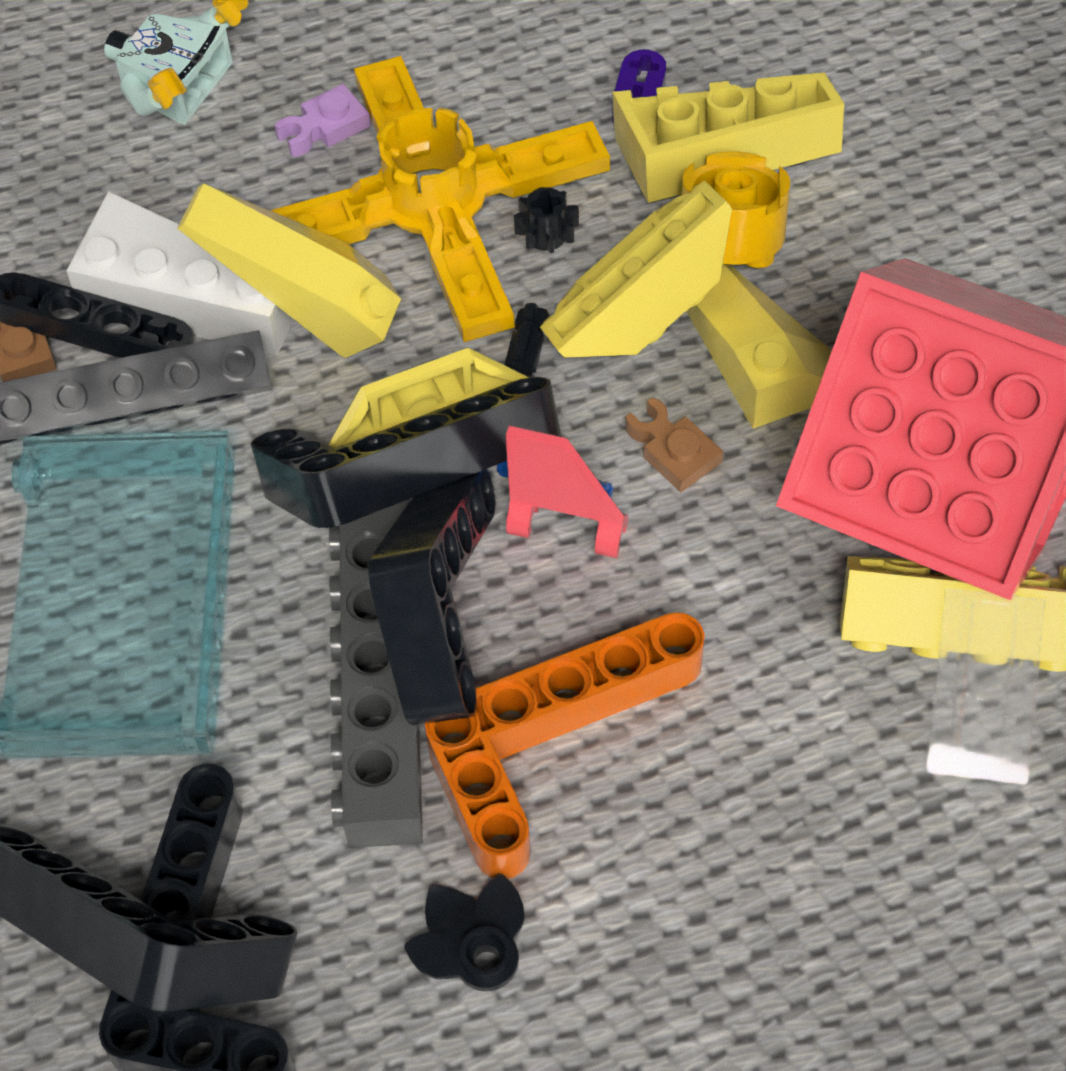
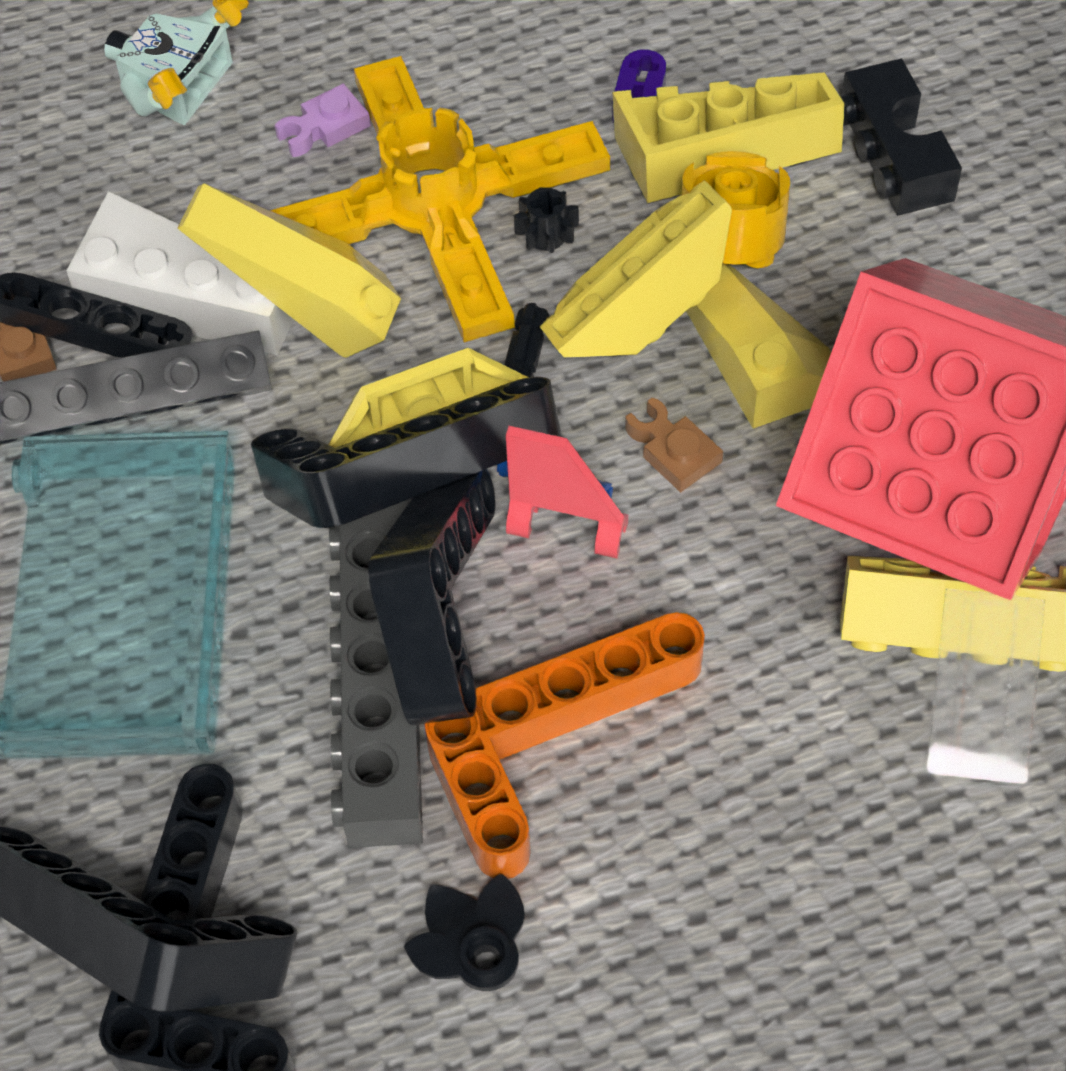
none -> black arch [839,58,962,216]

